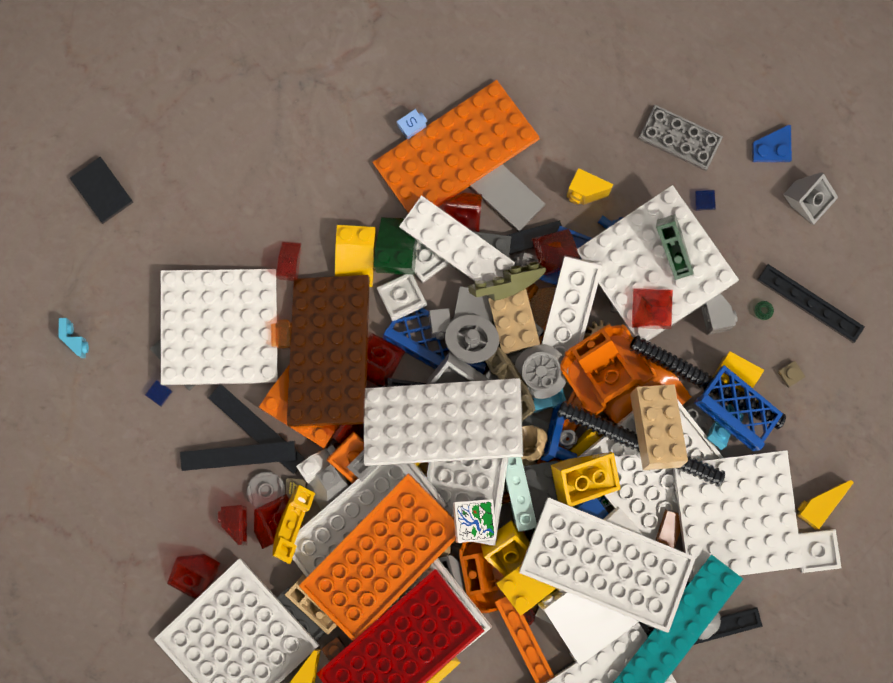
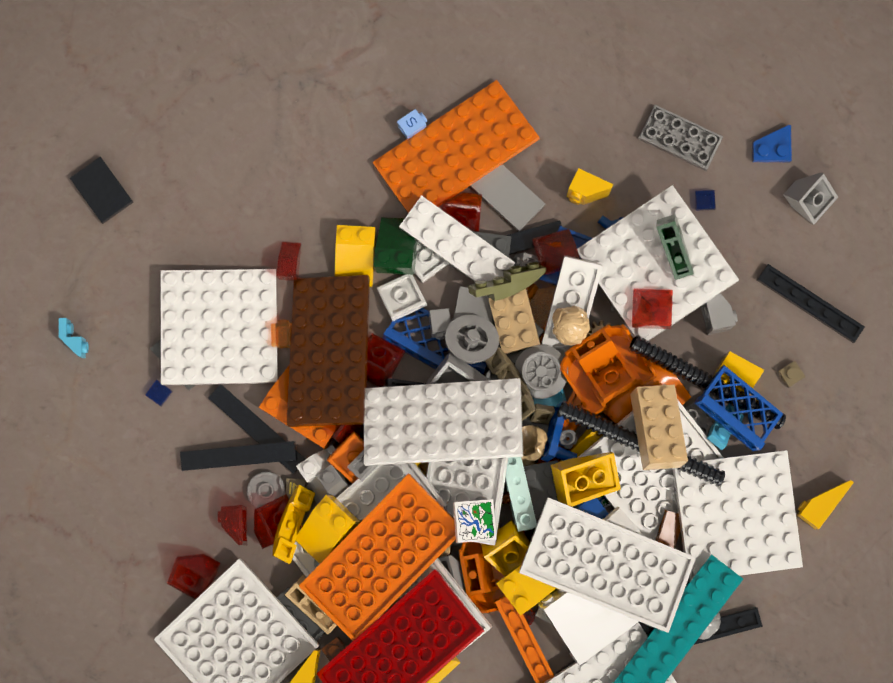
clear green plate [754,301,774,320] -> none
white tile [799,529,841,573] -> none
none -> yellow slope [295,495,361,564]
none -> dark tan tile [529,404,555,424]
none -> tan hair [552,306,590,346]

